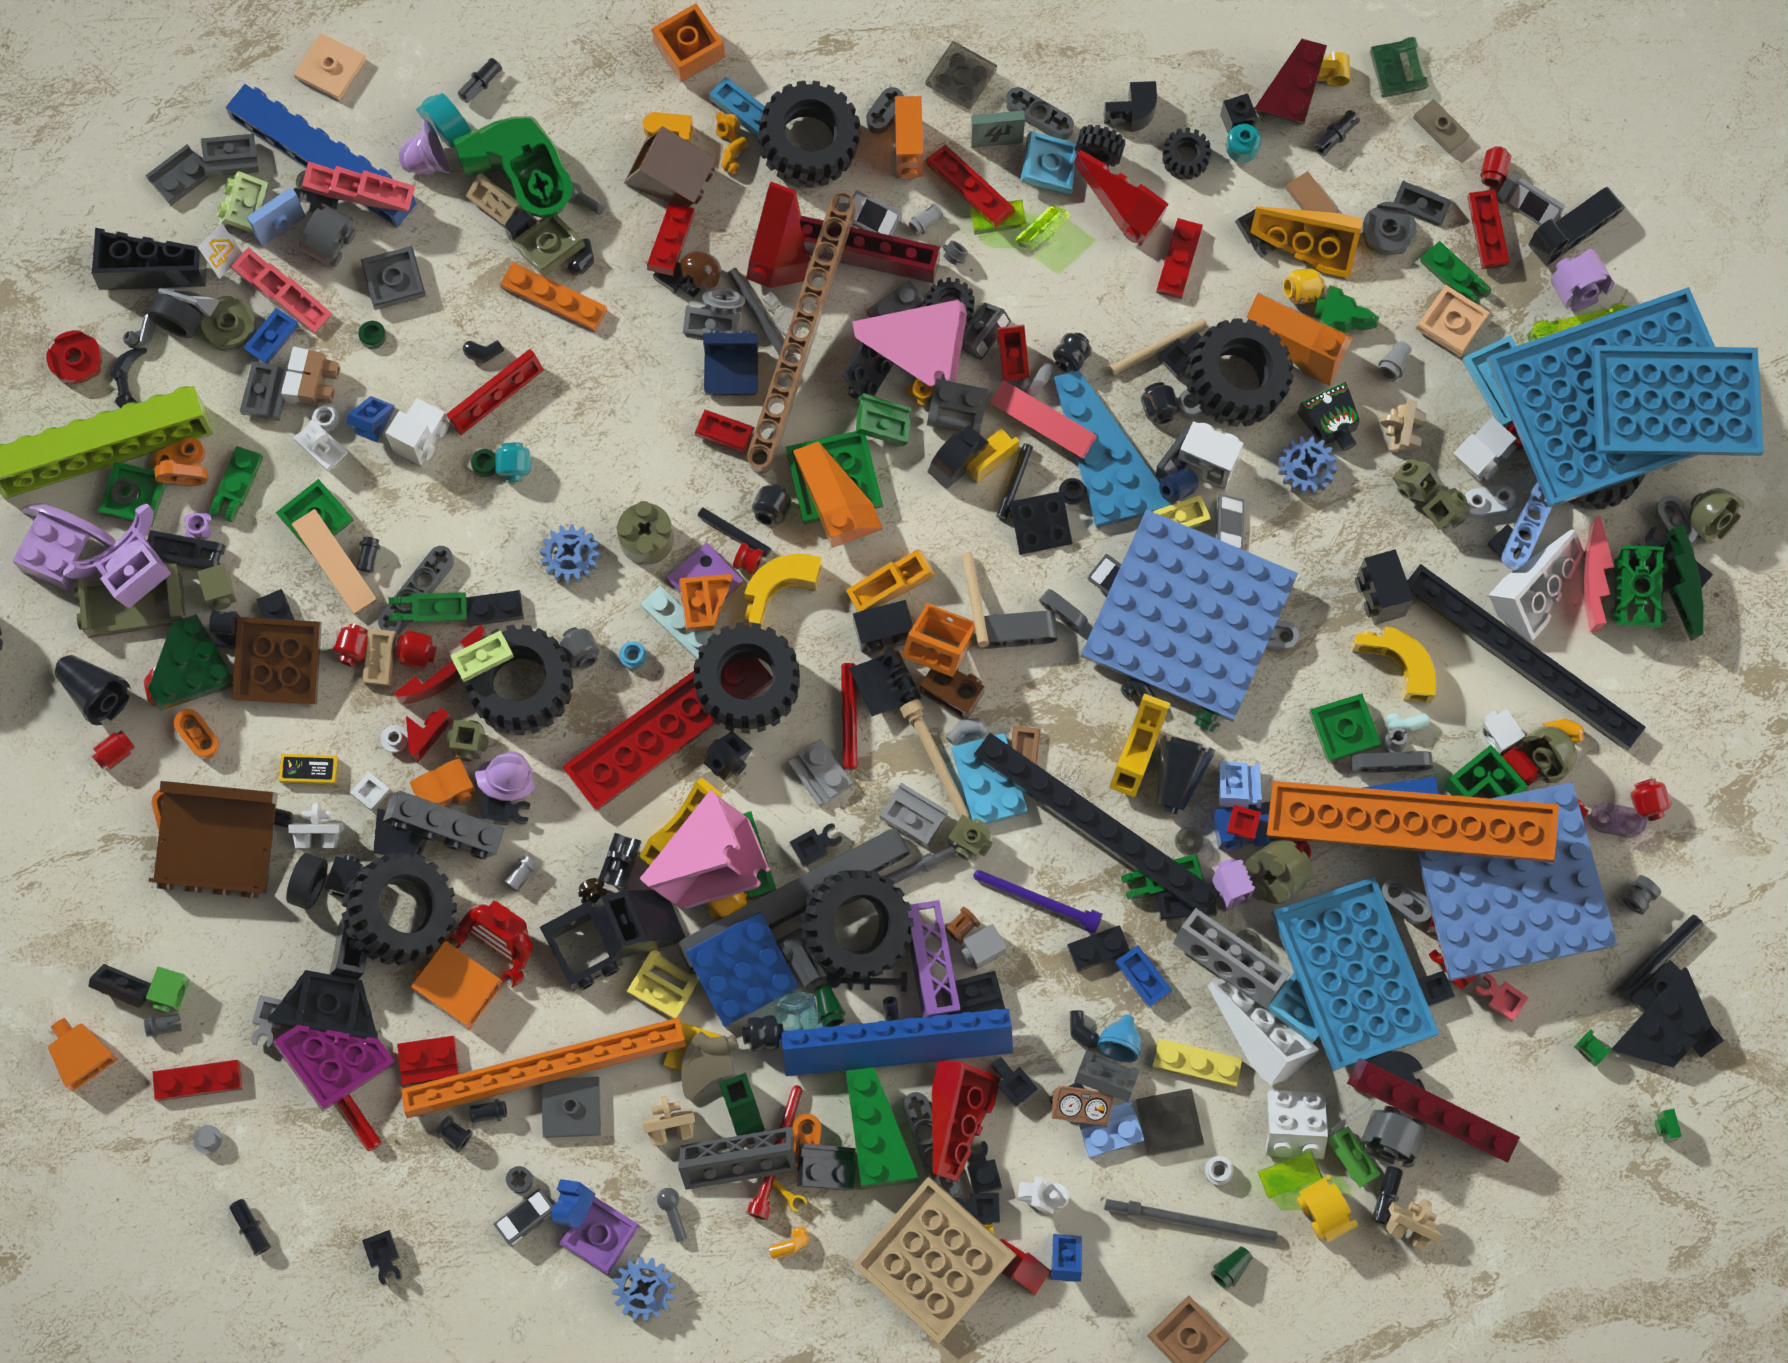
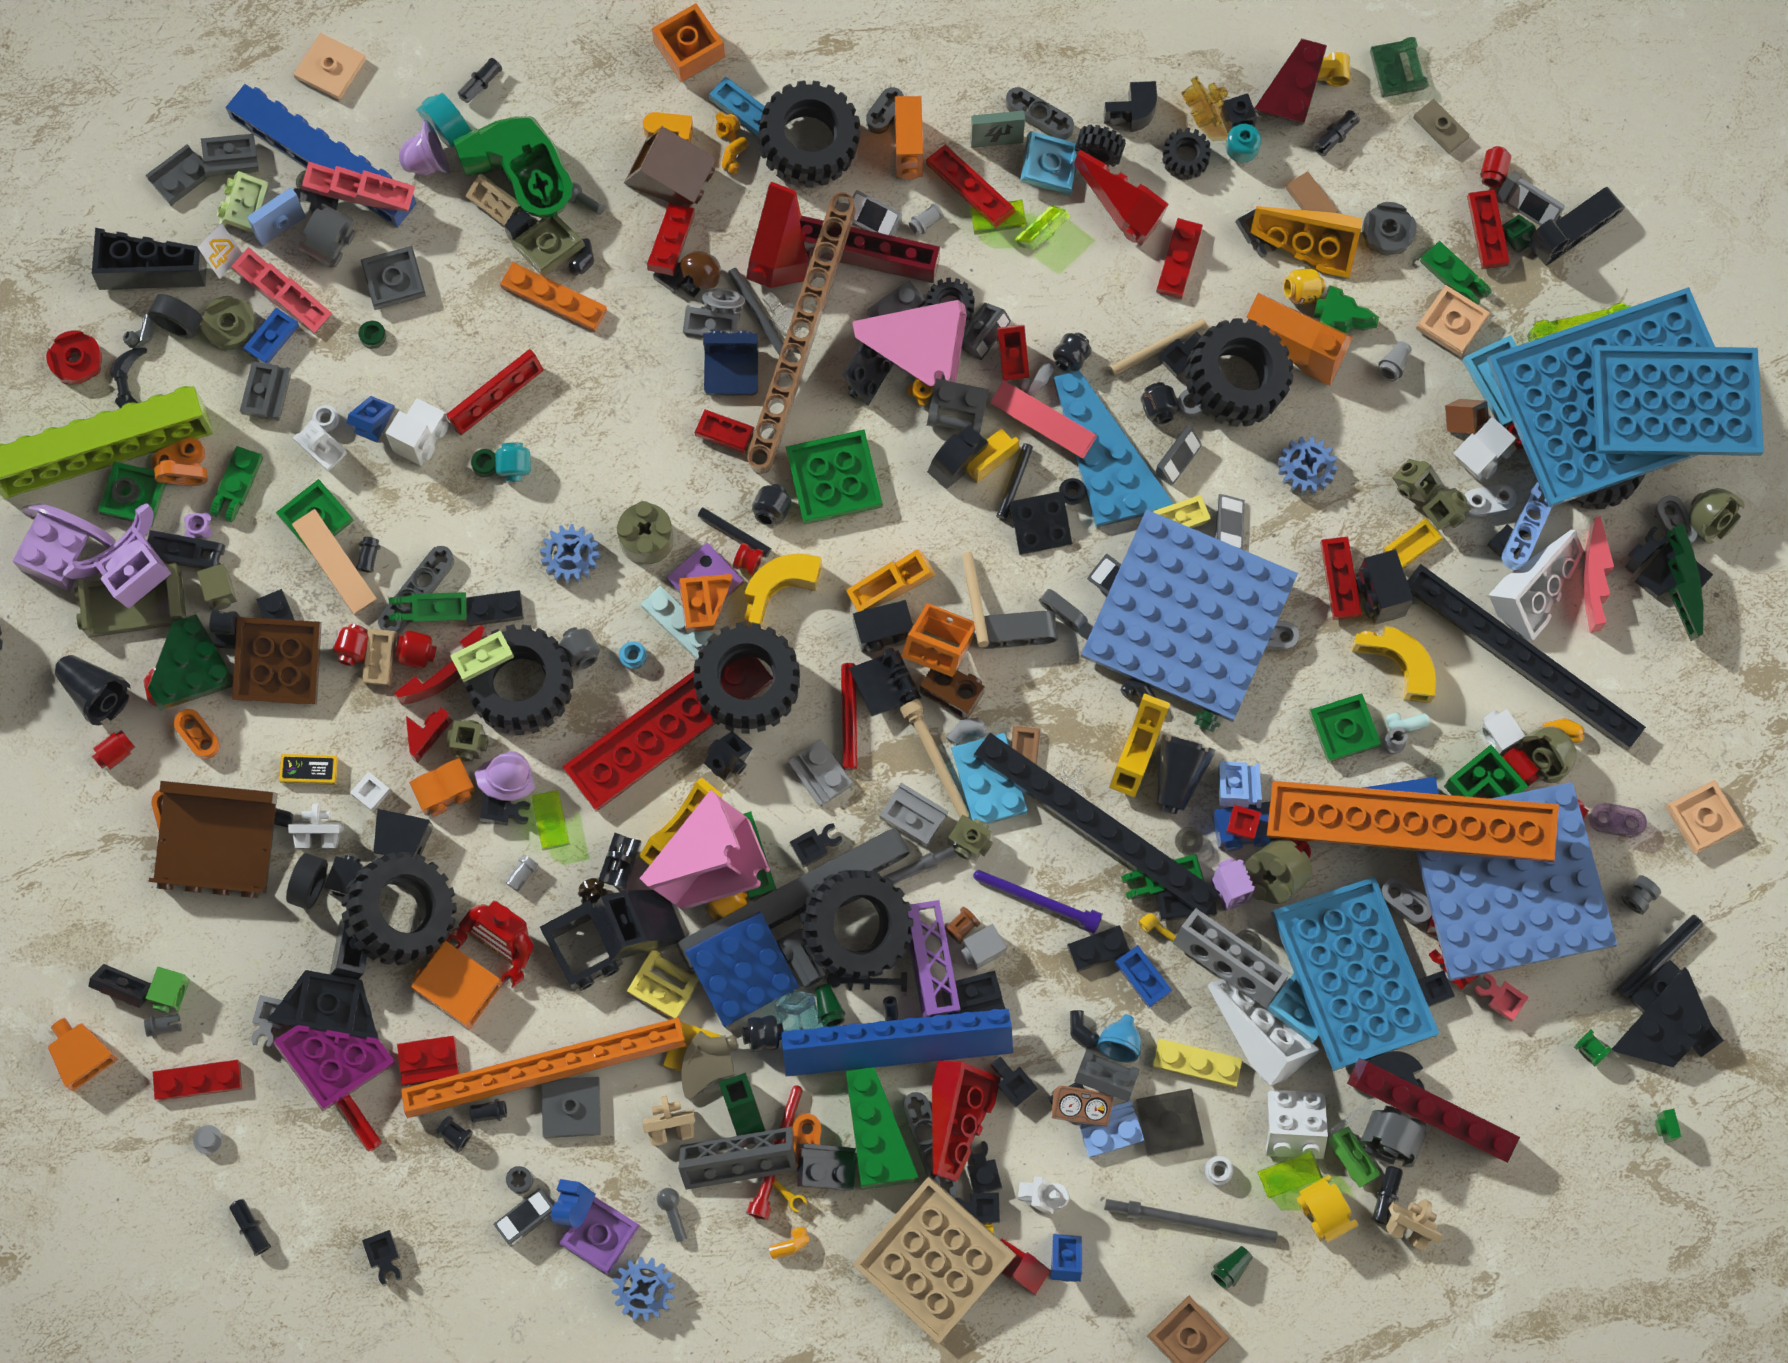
light grey slope [158,288,219,317] -> none
medium nougat hips [281,347,341,407] -> none
white plate [381,725,408,753] -> none
black brick [383,790,505,860] -> none
black arm [462,340,504,363] -> none
orange wedge [793,442,883,548] -> none
green plate [856,393,911,447] -> none
clear smoke plate [925,41,997,110] -> none
dark grey plate [943,240,968,265] -> none
dark blue brick [1159,469,1199,503] -> none
white brick [1178,421,1243,489] -> none
torso [1297,382,1360,451] -> none
dark grey beam [1351,751,1433,773] -> none
tan hips [1380,399,1427,453] -> none
dark grey slope [1394,180,1452,225] -> none
lavender brick [1551,249,1614,311] -> none
green piece [1610,545,1668,628] -> none
red head [1630,778,1672,821] -> none
none -> clear neon green plate [531,790,570,851]
none -> yellow hand [1138,913,1176,942]
none -> clear yellow hips [1181,76,1228,128]
none -> red plate [1320,536,1362,620]
none -> yellow tile [1383,518,1443,569]
none -> dark orange panel [1445,399,1489,434]
none -> dark green slope [1502,215,1536,253]
none -> light nougat plate [1665,780,1744,855]

